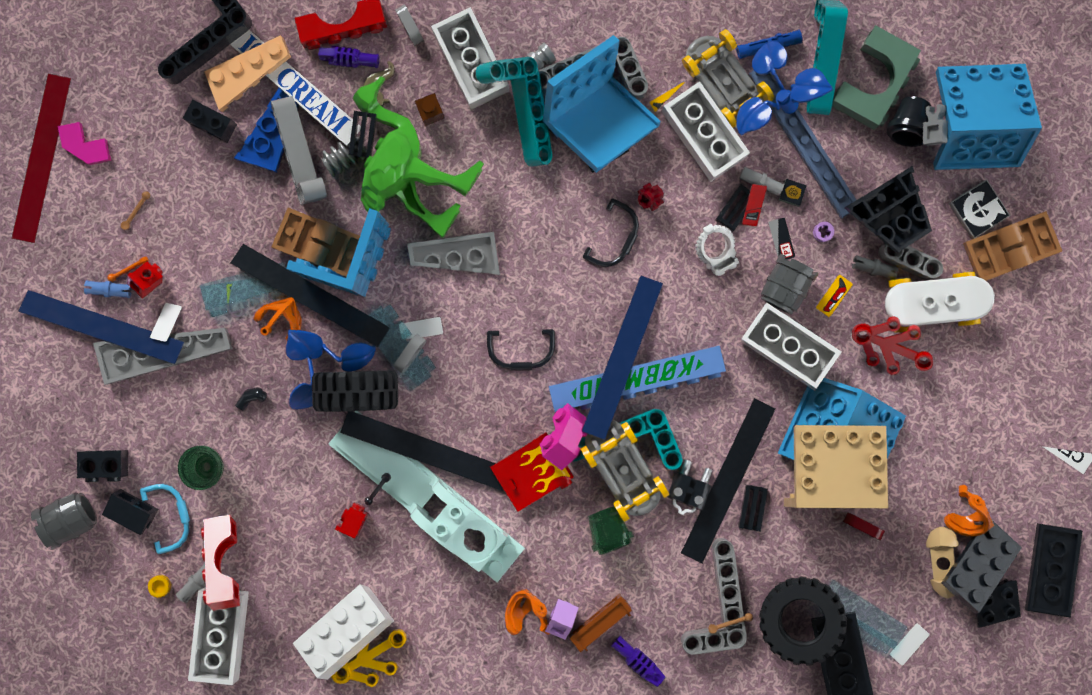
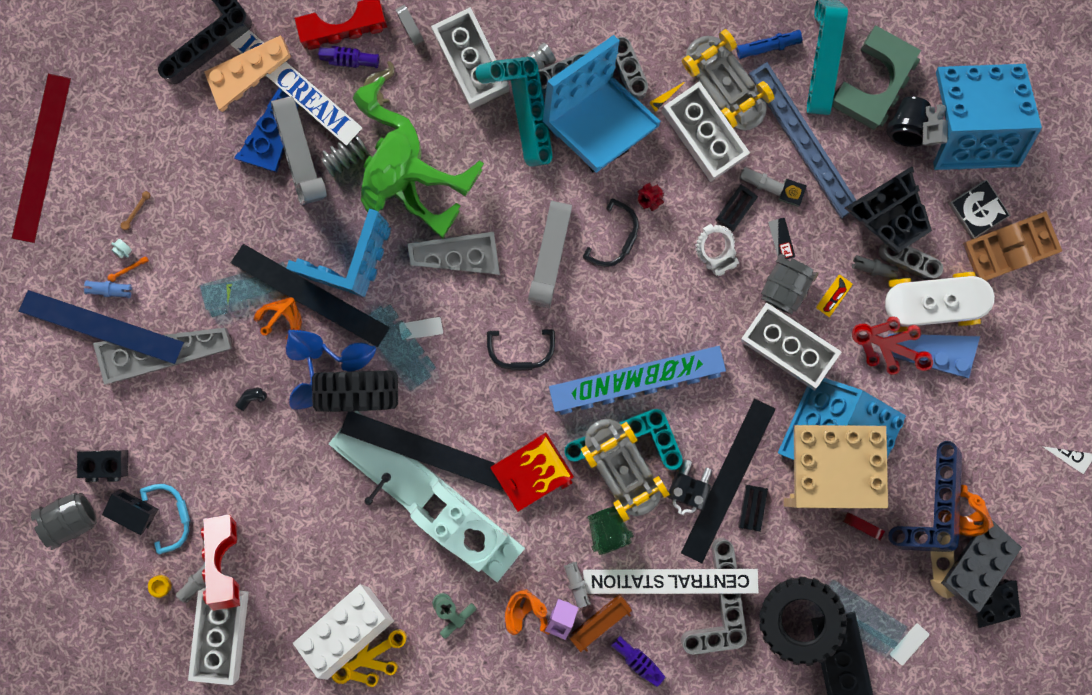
dark pink tile [58,122,111,165] -> none
red brick [127,261,163,299] -> none
white sticker [150,303,182,342] -> none
clear green piece [178,445,224,490] -> none
black brick [182,99,237,143] -> none
medium nougat plate [271,207,360,277] -> none
red brick [335,502,369,539] -> none
black tile [348,111,377,158] -> none
light grey beam [394,334,426,373] -> none
reddish brown brick [415,93,445,126] -> none
dark pink brick [540,403,588,470] -> none
dark blue sticker [582,275,663,440] -> none
medium nougat hinge [708,613,753,634] -> none
blue plant [736,41,833,136] -> none
red sticker [742,184,767,226] -> none
lavender bush [813,222,834,242] -> none
black tile [1025,523,1083,618] -> none
none -> light aqua plate [111,239,132,259]
none -> sand green piece [432,593,477,639]
none -> light grey beam [528,200,572,308]
none -> light grey pin [563,562,591,608]
none -> white sticker [583,569,759,594]
none -> medium blue wing [888,334,980,378]
none -> dark blue beam [888,441,962,552]

